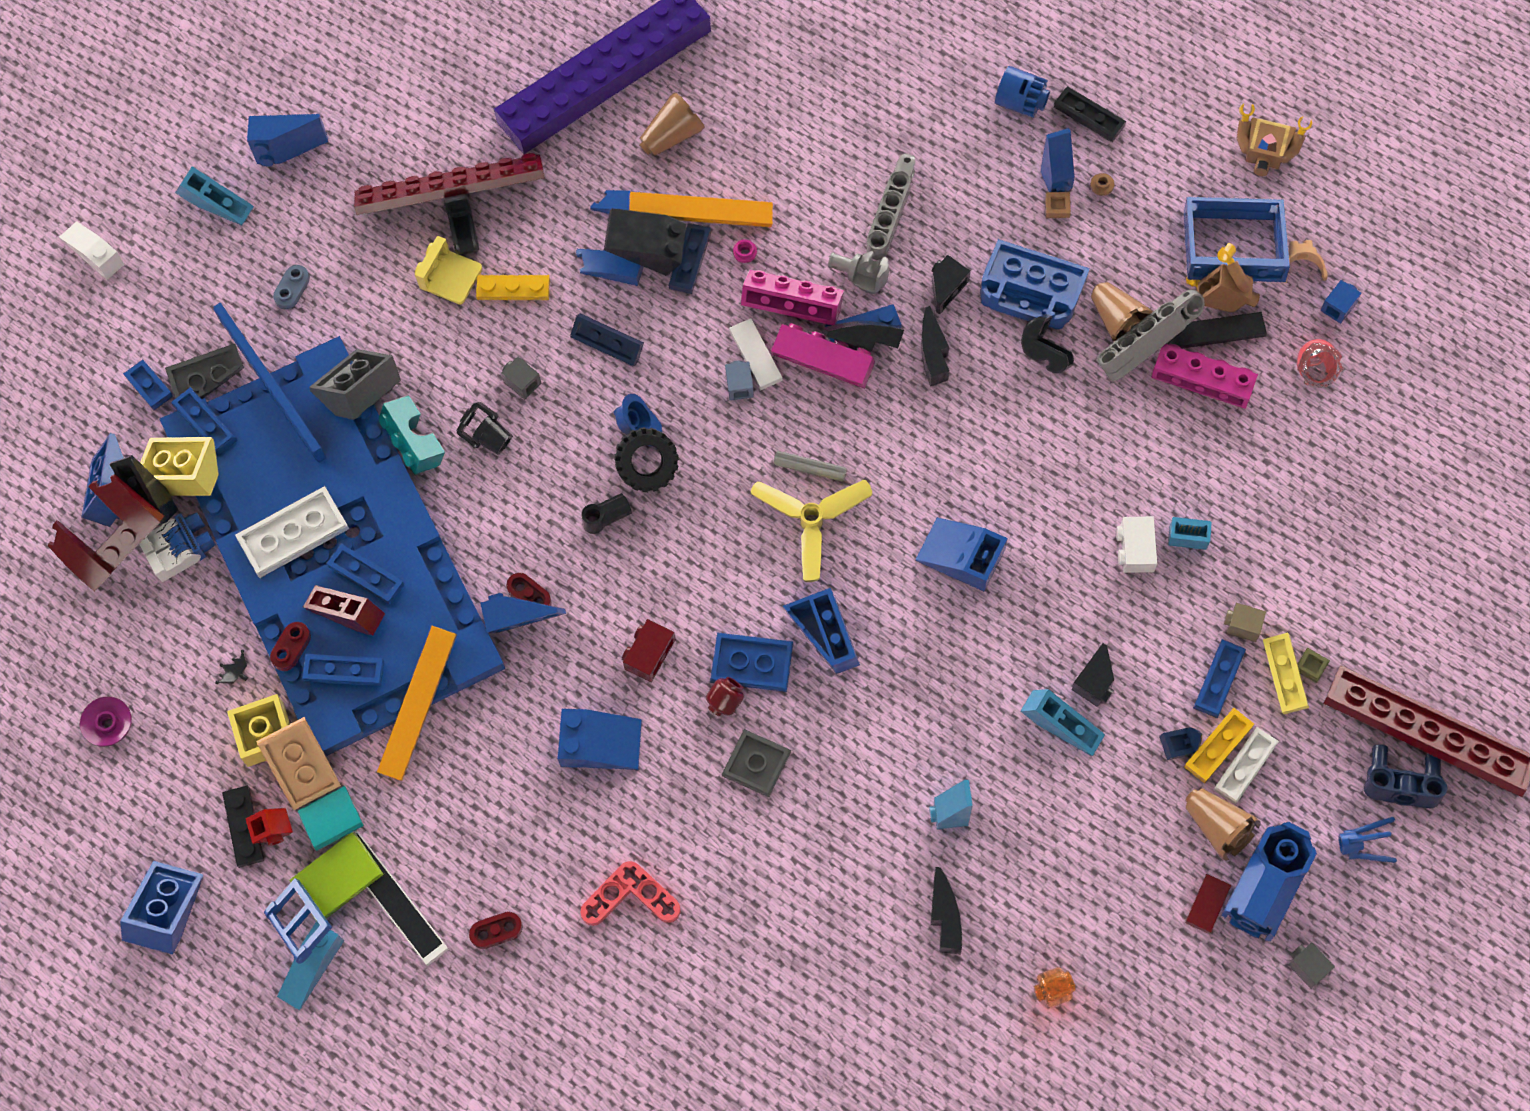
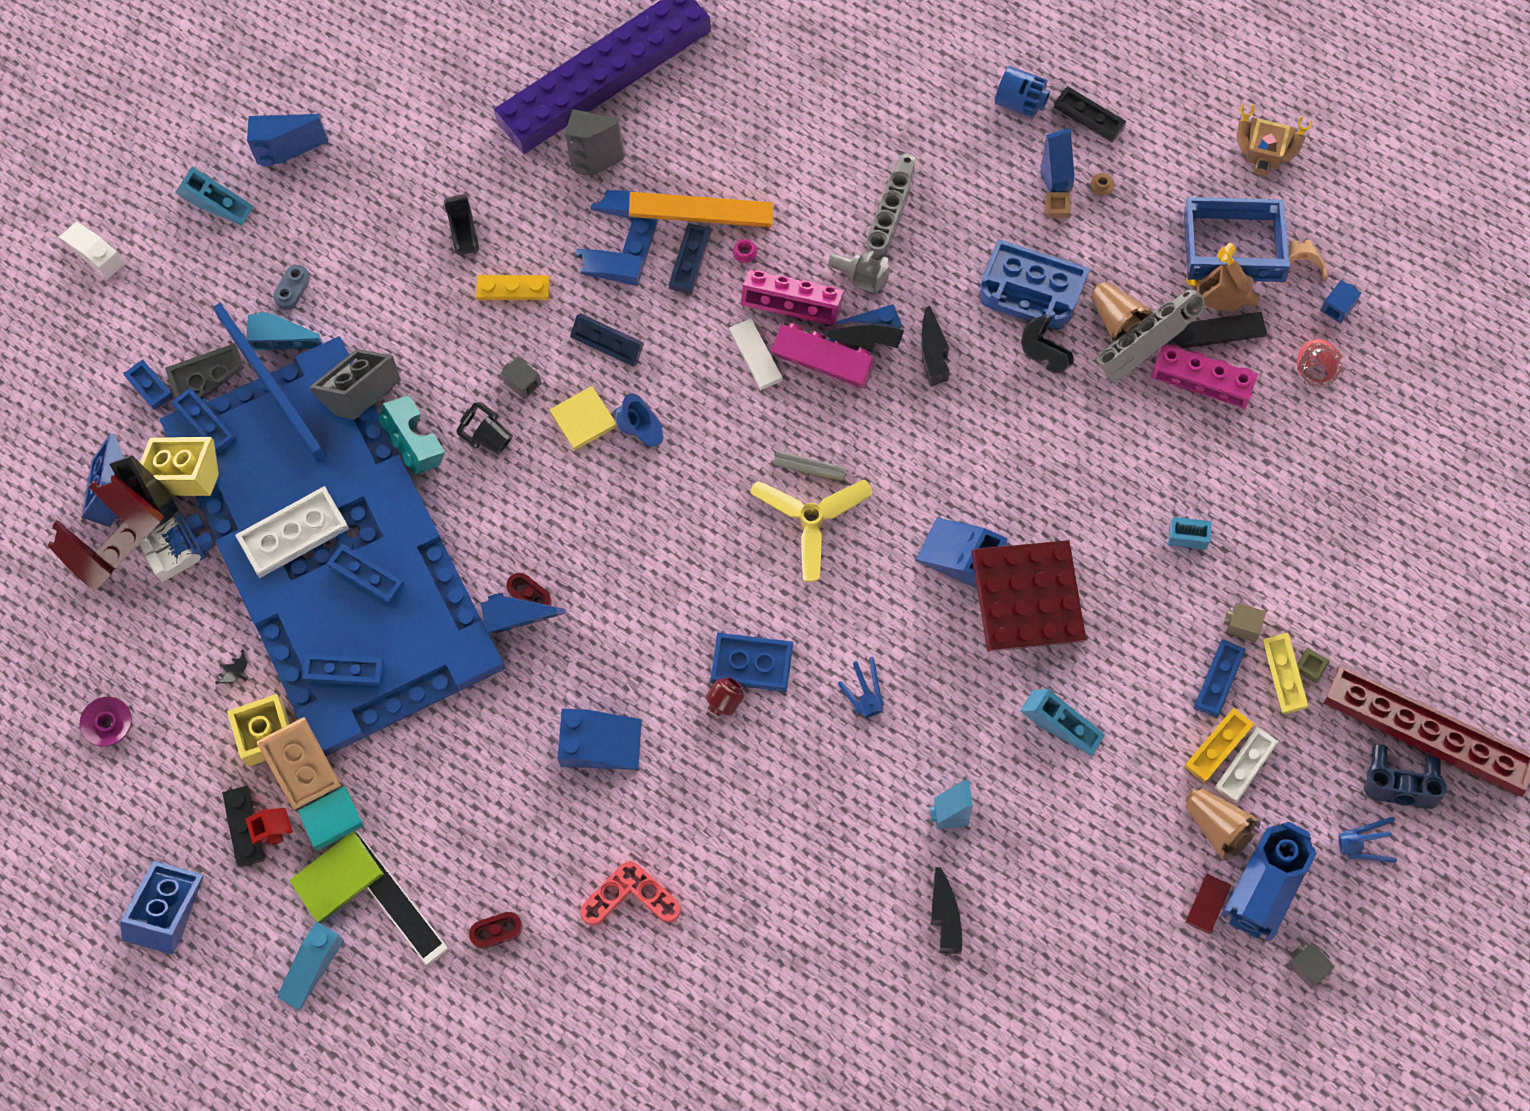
window [264,878,332,964] -> none
dark red plate [270,622,311,671] -> none
dark red slope [303,585,385,635] -> none
dark red plate [354,153,545,216] -> none
light orange tile [377,626,457,781] -> none
light yellow bracket [415,236,482,304] -> none
black piece [581,493,632,534] -> none
black slope [604,208,686,276] -> none
black tyre [614,427,679,493] -> none
dark red brick [622,619,676,683] -> none
medium nougat cone [639,92,705,156] -> none
dark grey tile [722,729,791,797] -> none
sand blue brick [725,360,754,401] -> none
blue wedge [783,588,860,674] -> none
black slope [931,255,971,315] -> none
clear orange head [1033,967,1076,1007] -> none
black slope [1071,643,1114,707] -> none
white brick [1116,516,1157,573] -> none
dark blue plate [1159,727,1202,761] -> none
none -> dark azure slope [246,312,323,351]
none -> light yellow tile [549,386,617,451]
none -> dark grey slope [565,109,625,175]
none -> blue plant [838,657,884,718]
none -> dark red plate [971,540,1086,652]

